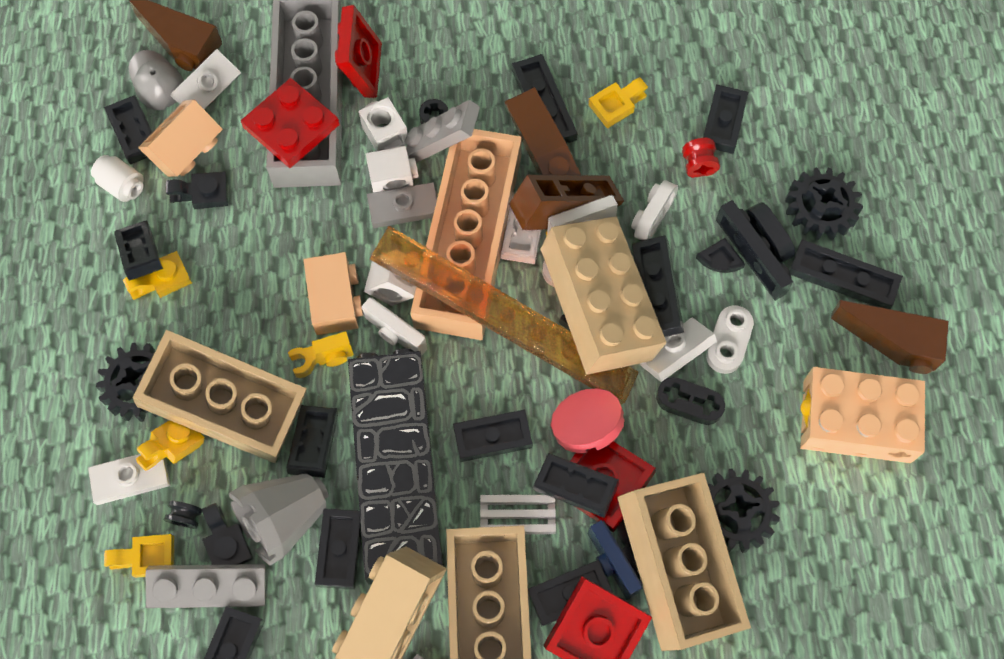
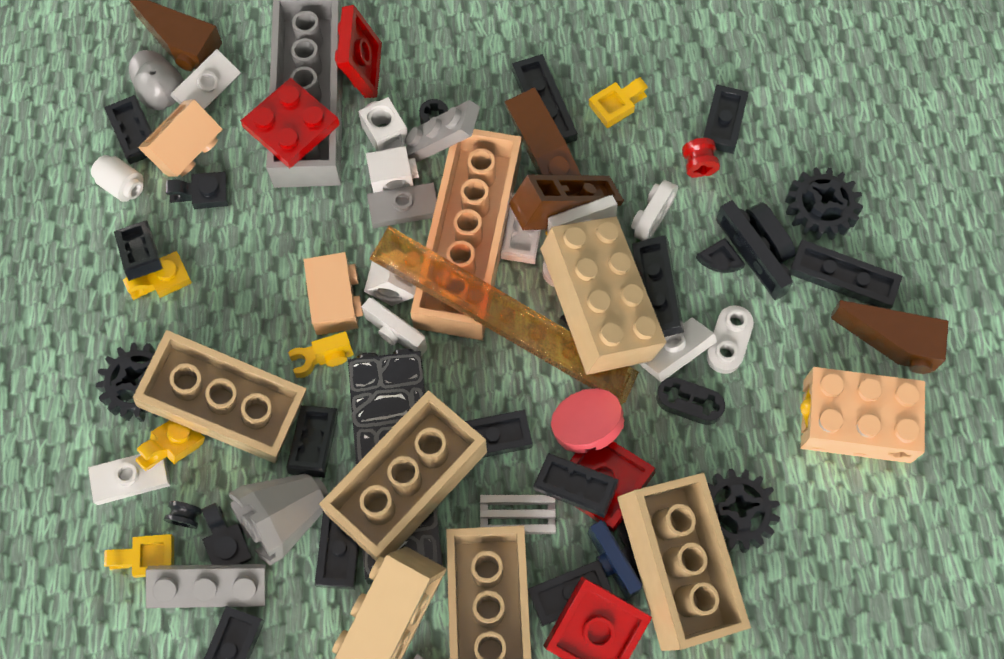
none -> tan brick [319,390,487,561]

